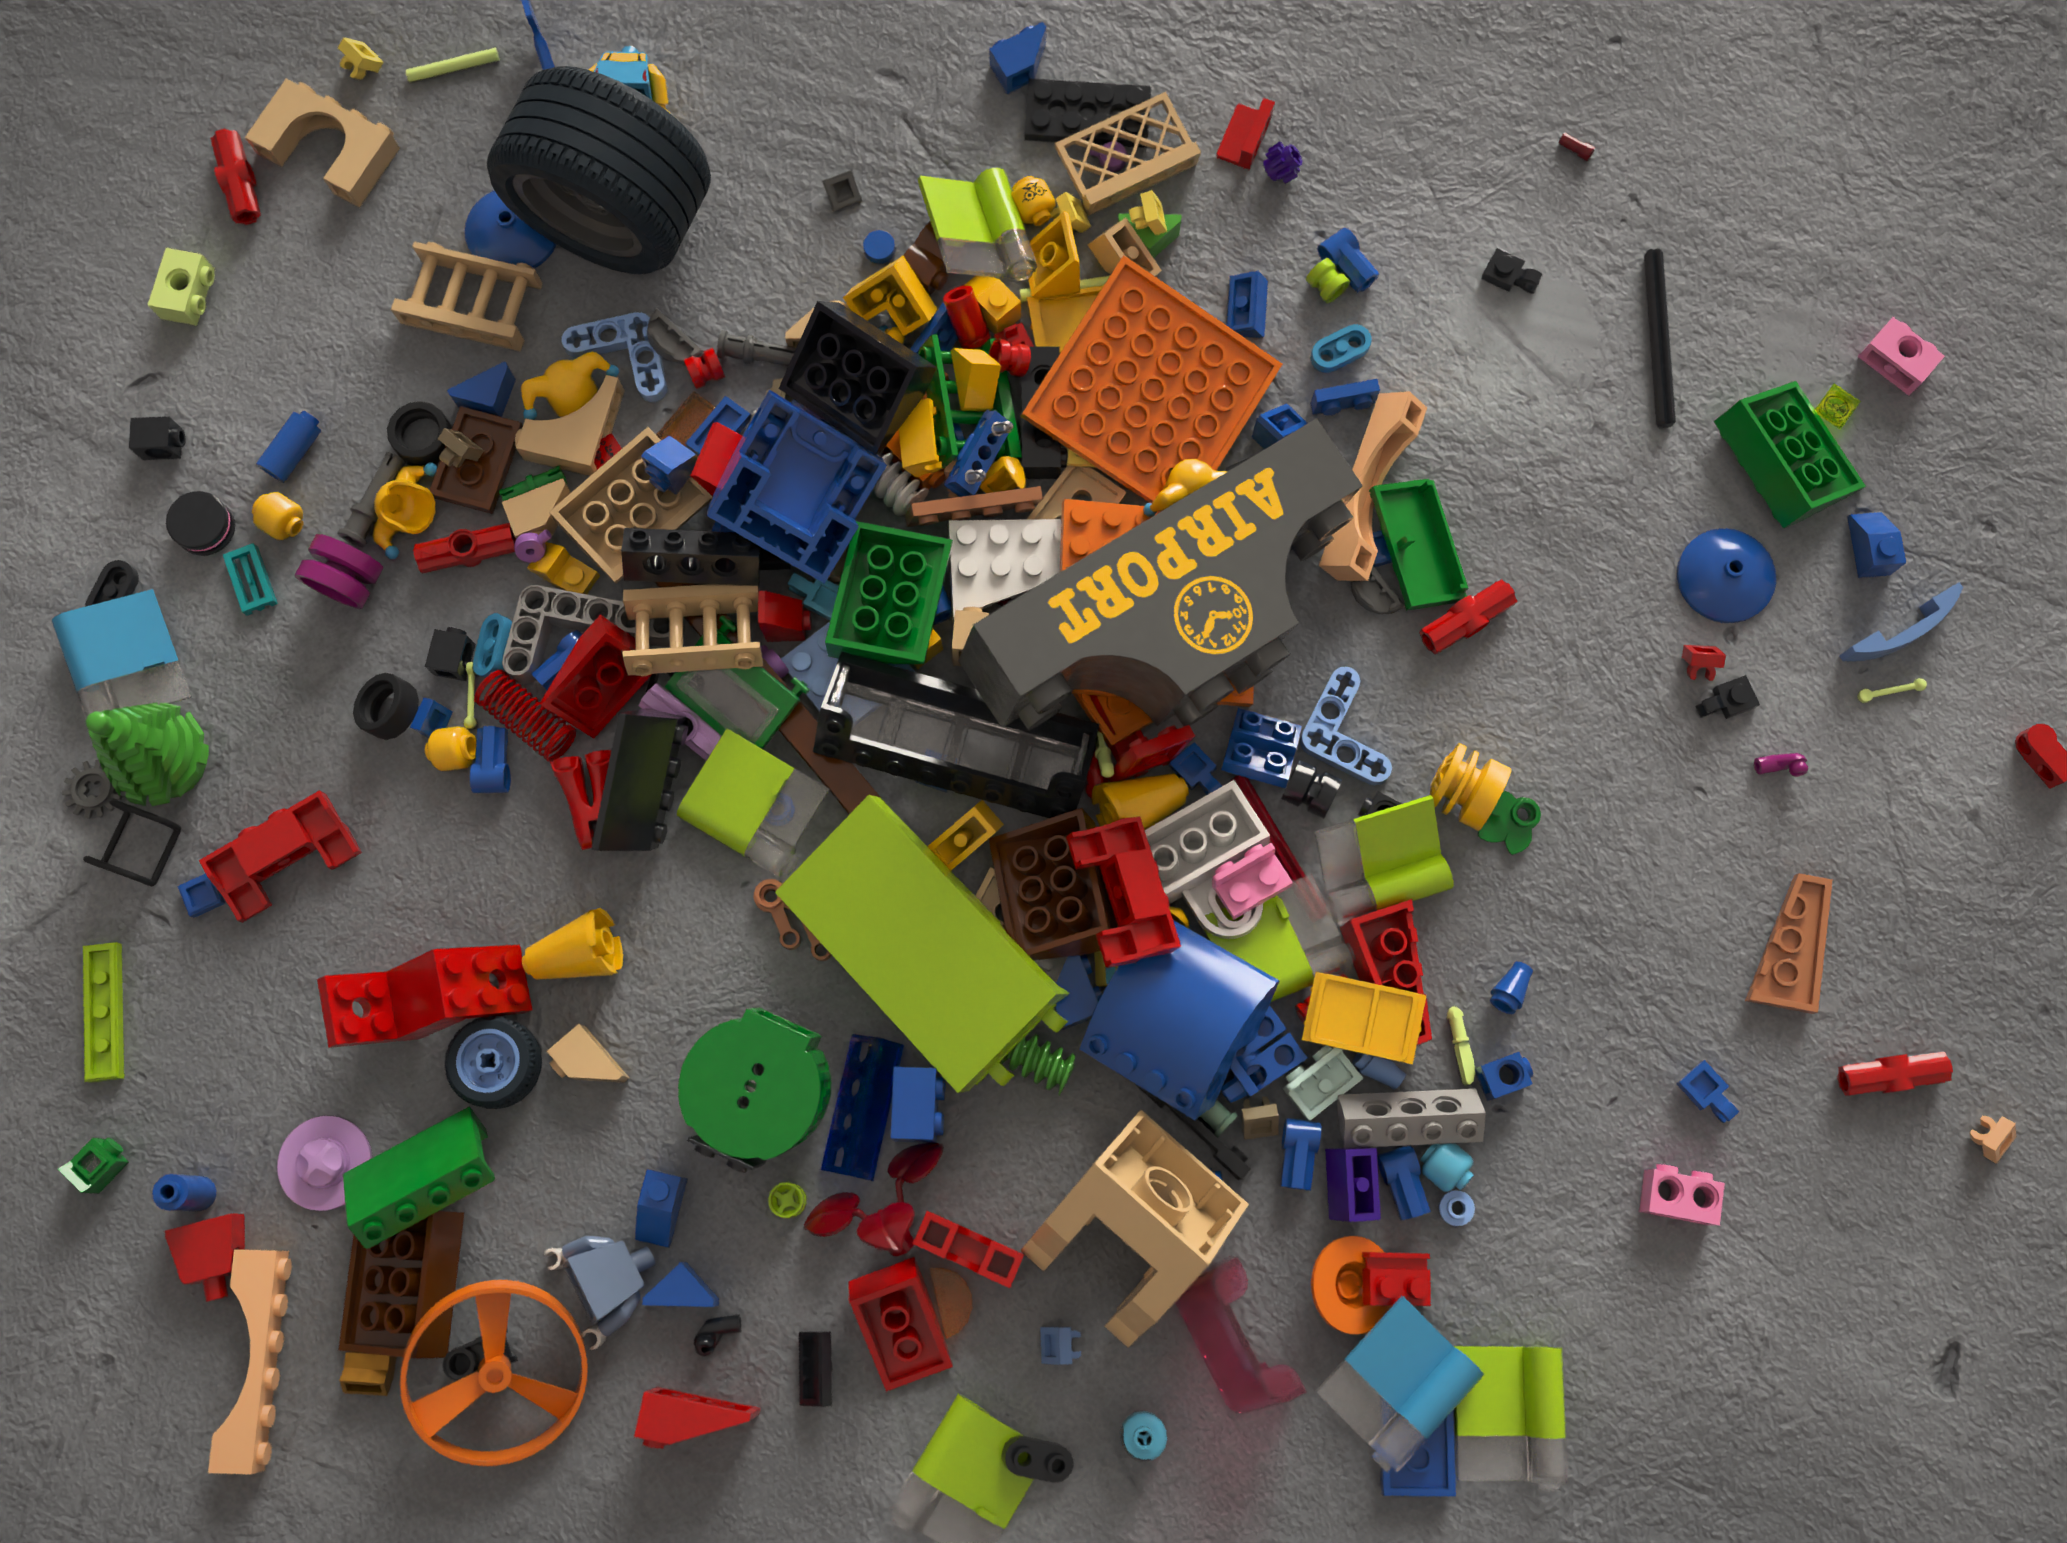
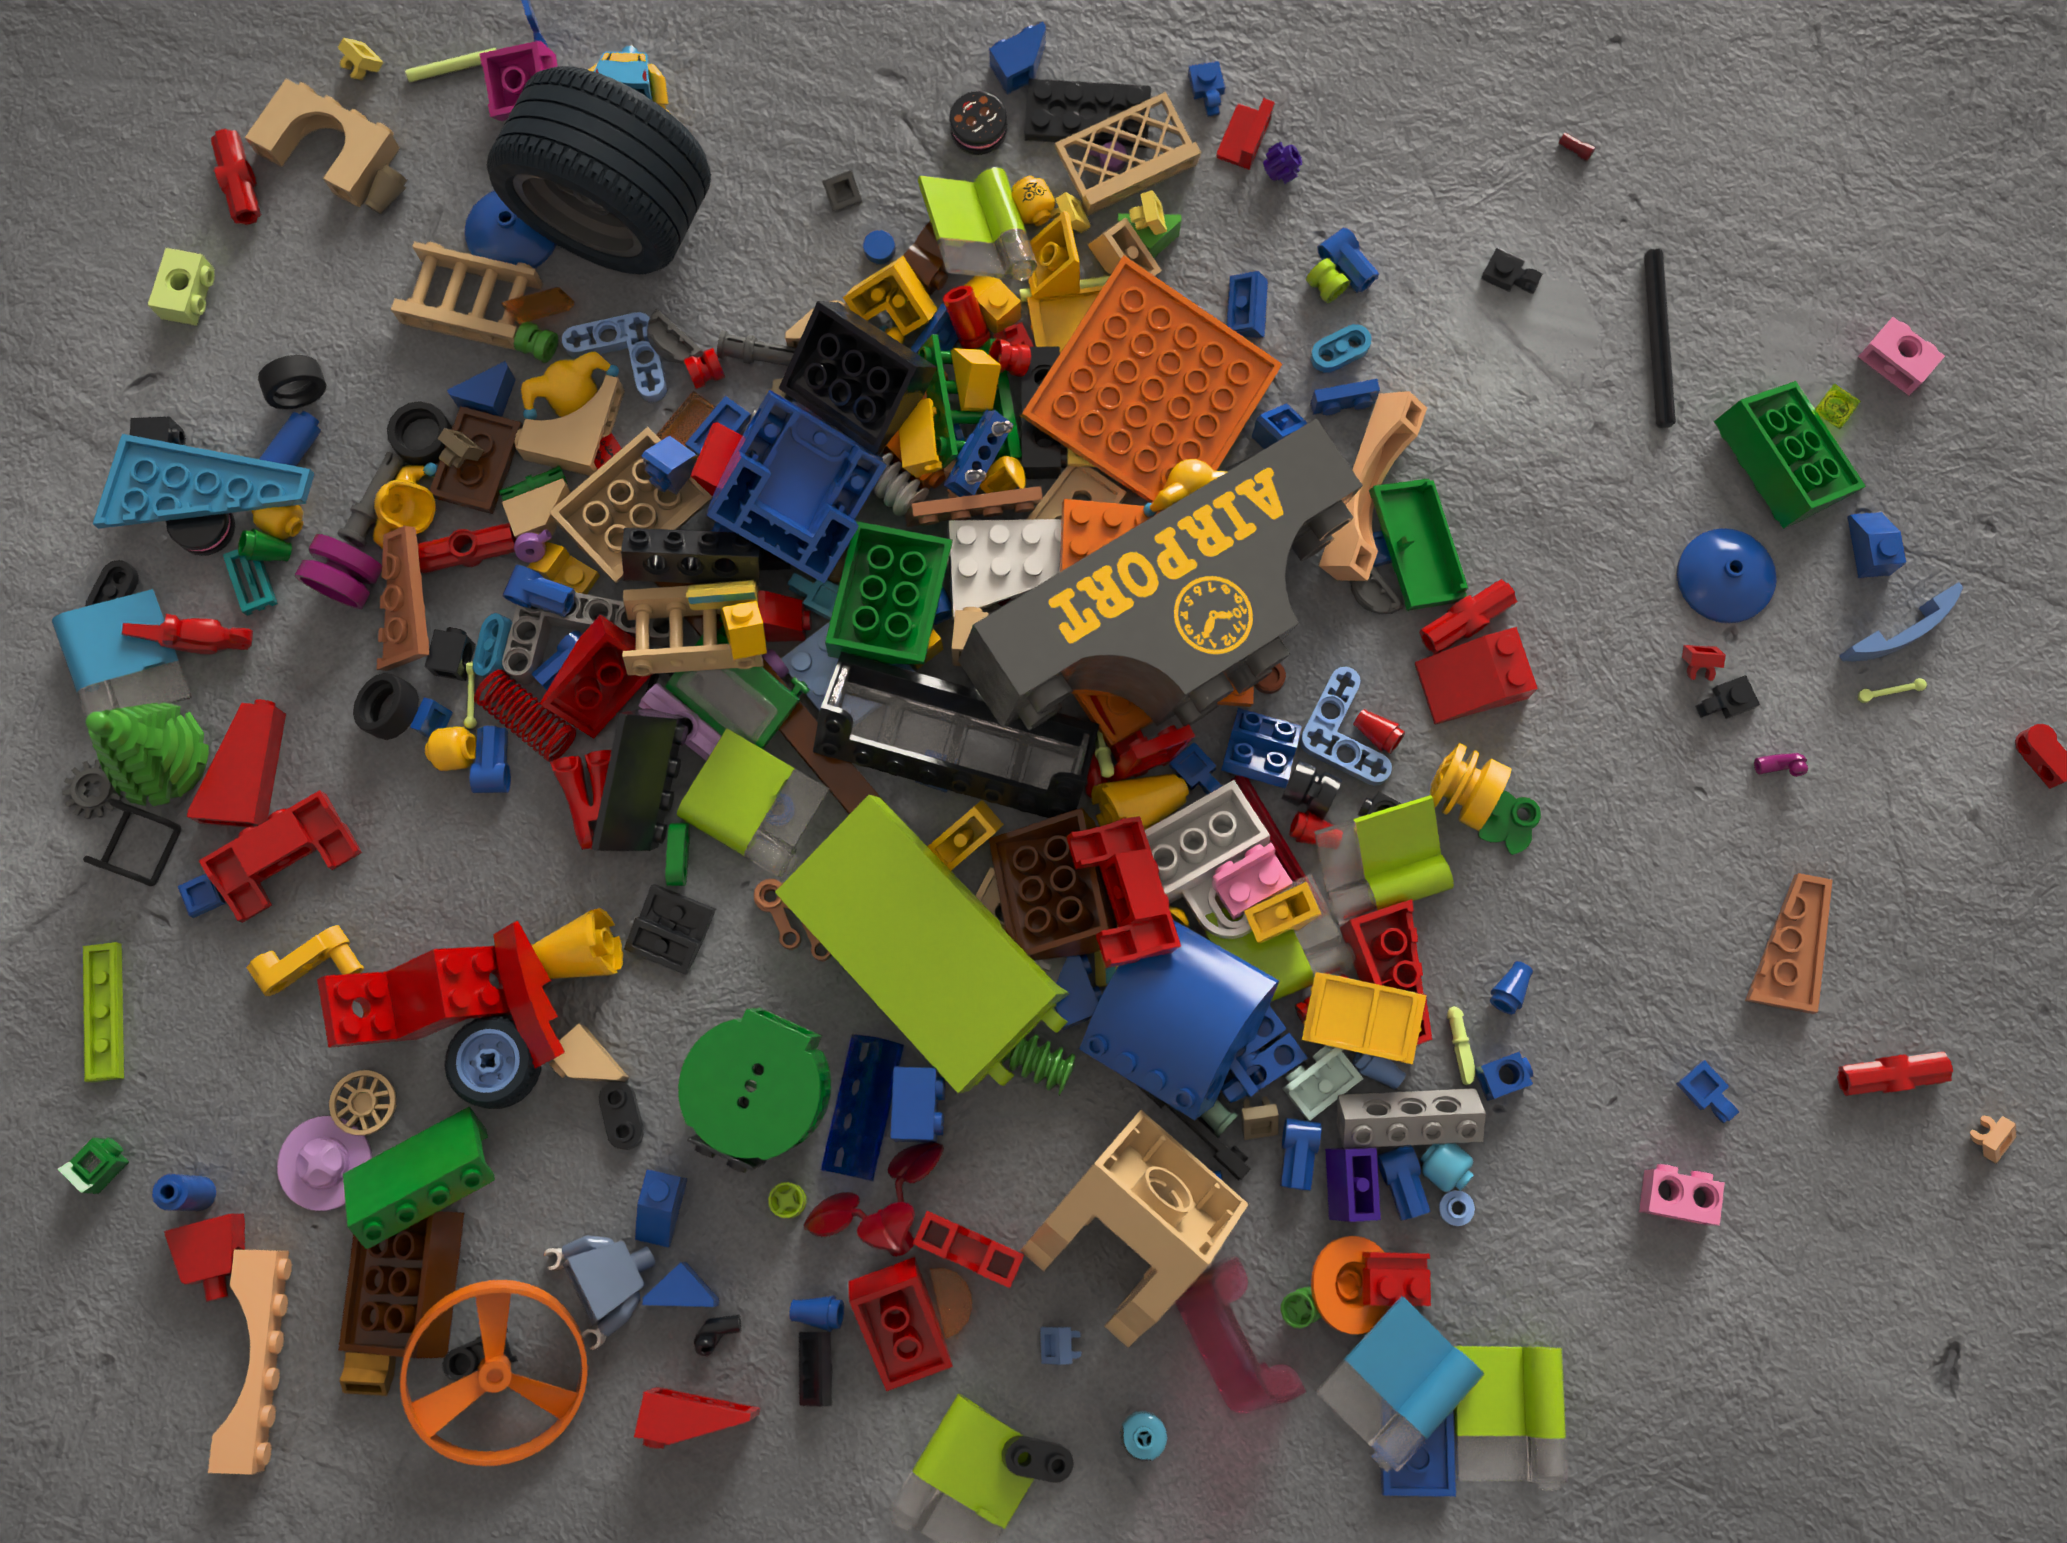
none -> dark azure wing [93,434,315,529]
none -> red animal [121,614,253,655]
none -> red slope [187,699,286,828]
none -> green cone [238,528,292,562]
none -> yellow beam [246,925,365,996]
none -> black tyre [258,355,327,410]
none -> tan wheel [329,1070,397,1136]
none -> dark tan cone [364,165,407,215]
none -> nougat wing [376,526,430,671]
none -> dark pink slope [479,41,558,121]
none -> red slope [493,920,565,1068]
none -> clear orange tile [502,287,575,324]
none -> blue piece [502,565,576,617]
none -> bright green wheel [514,321,559,363]
none -> black plate [599,1081,644,1150]
none -> black slope [624,884,716,975]
none -> green beam [665,823,690,886]
none -> light yellow slope [686,580,758,611]
none -> yellow slope [720,601,767,660]
none -> blue cone [790,1296,844,1332]
none -> black head [949,91,1007,155]
none -> blue plate [1188,61,1225,116]
none -> yellow slope [1244,882,1321,943]
none -> copper tile [1254,663,1286,694]
none -> bright green wheel [1281,1286,1321,1328]
none -> red cone [1289,811,1342,848]
none -> red cone [1353,709,1405,754]
none -> red slope [1414,627,1538,725]

